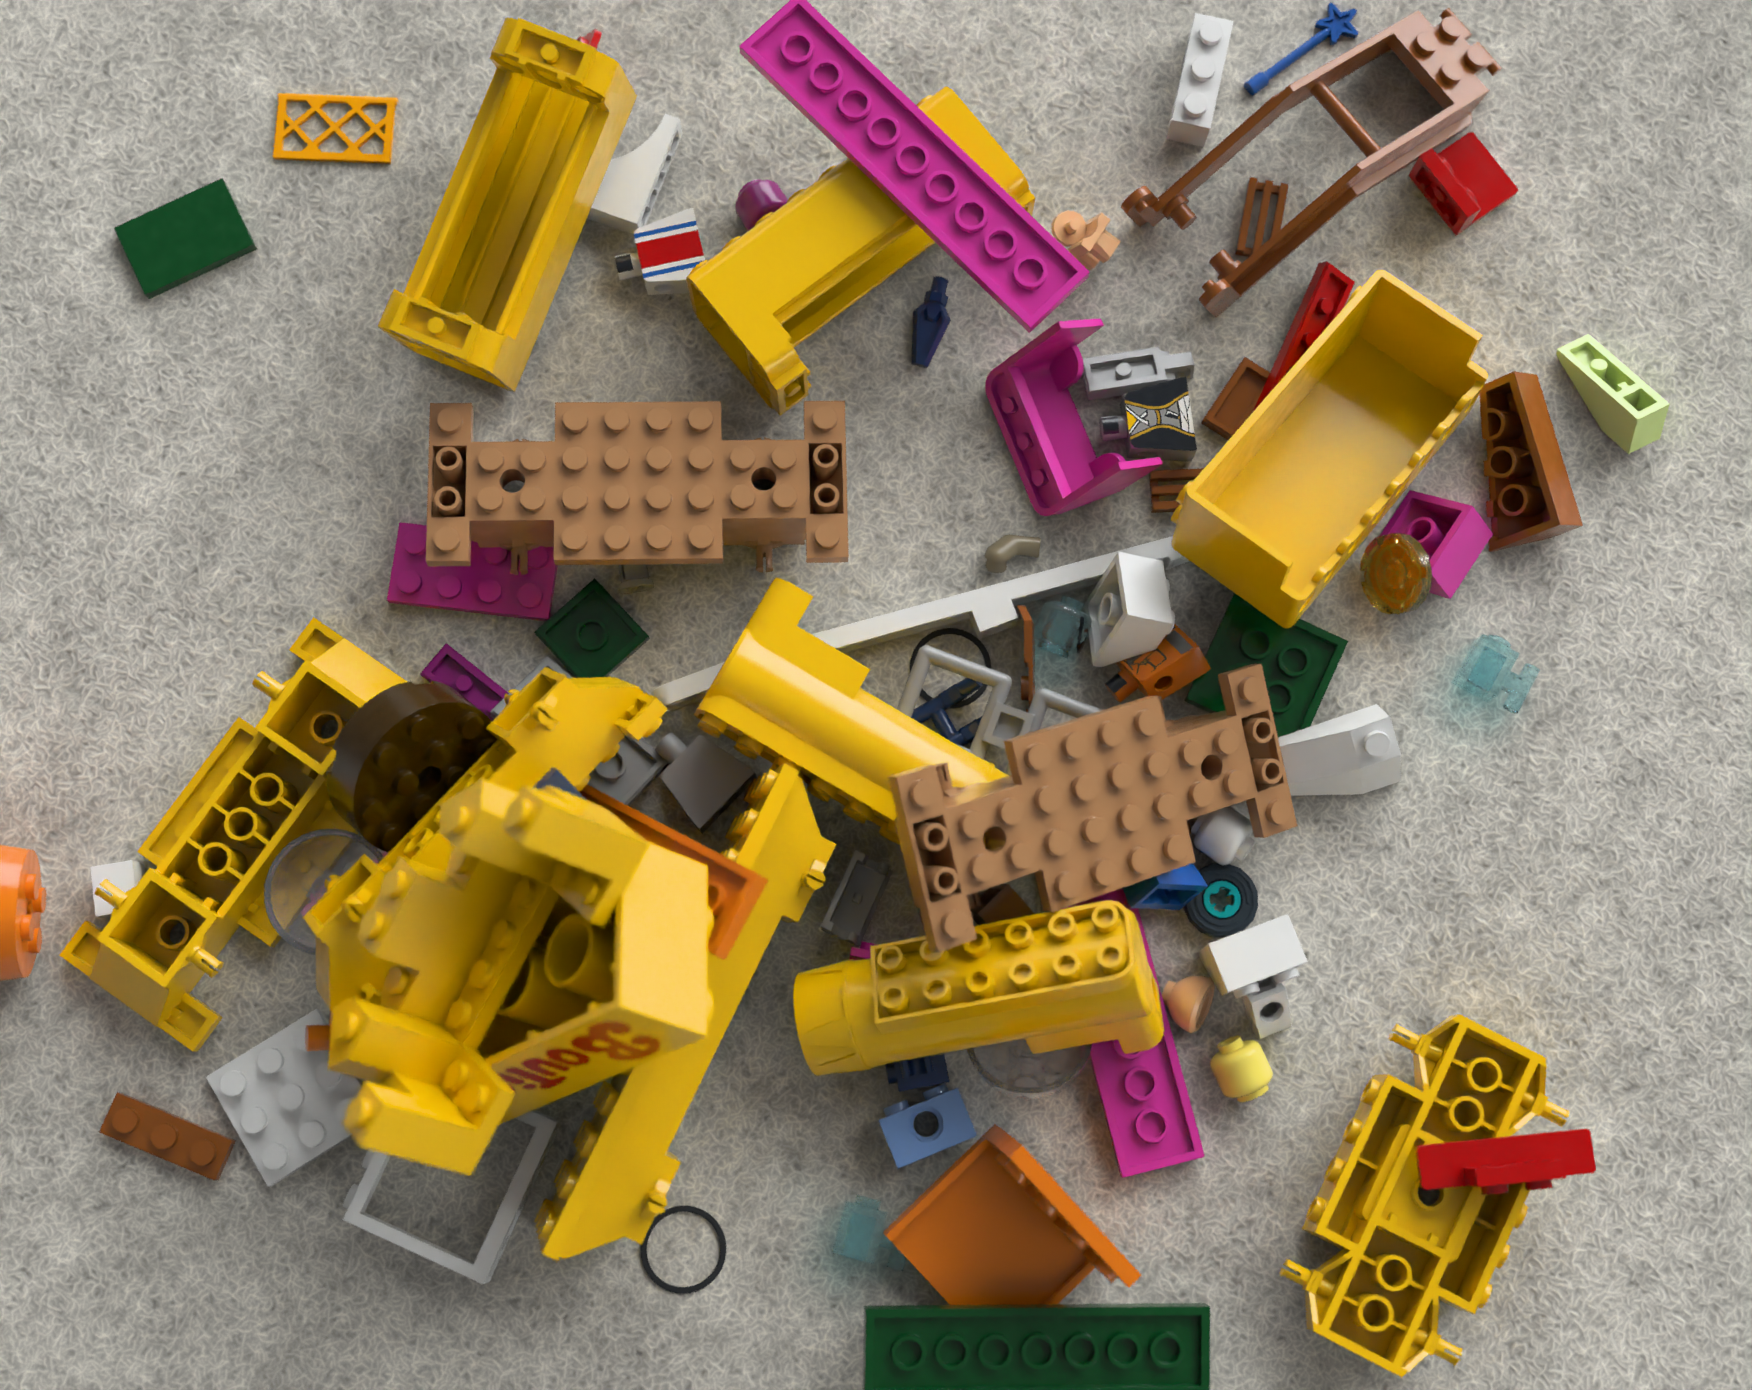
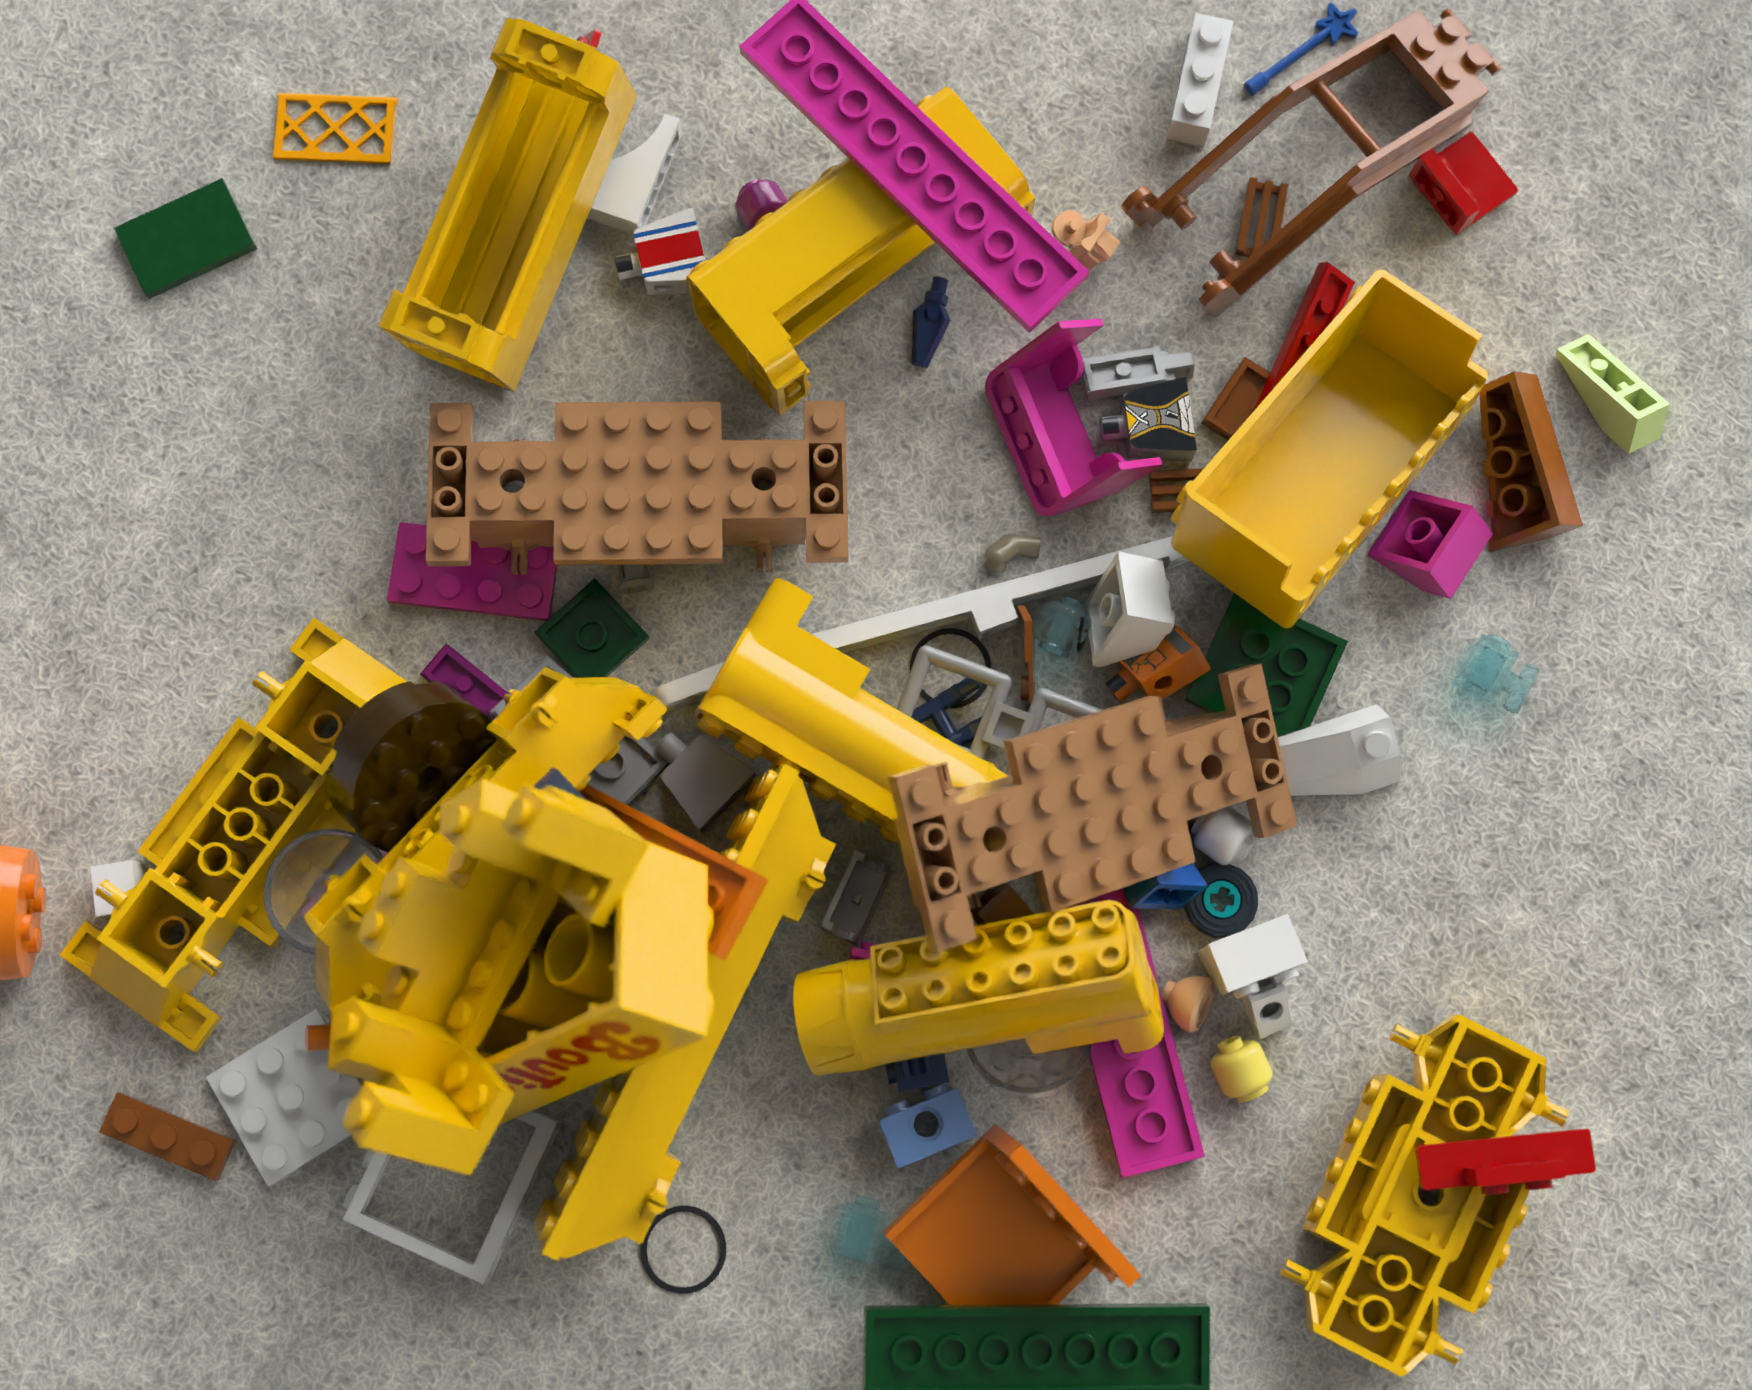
clear yellow tile [1360,532,1432,615] -> none

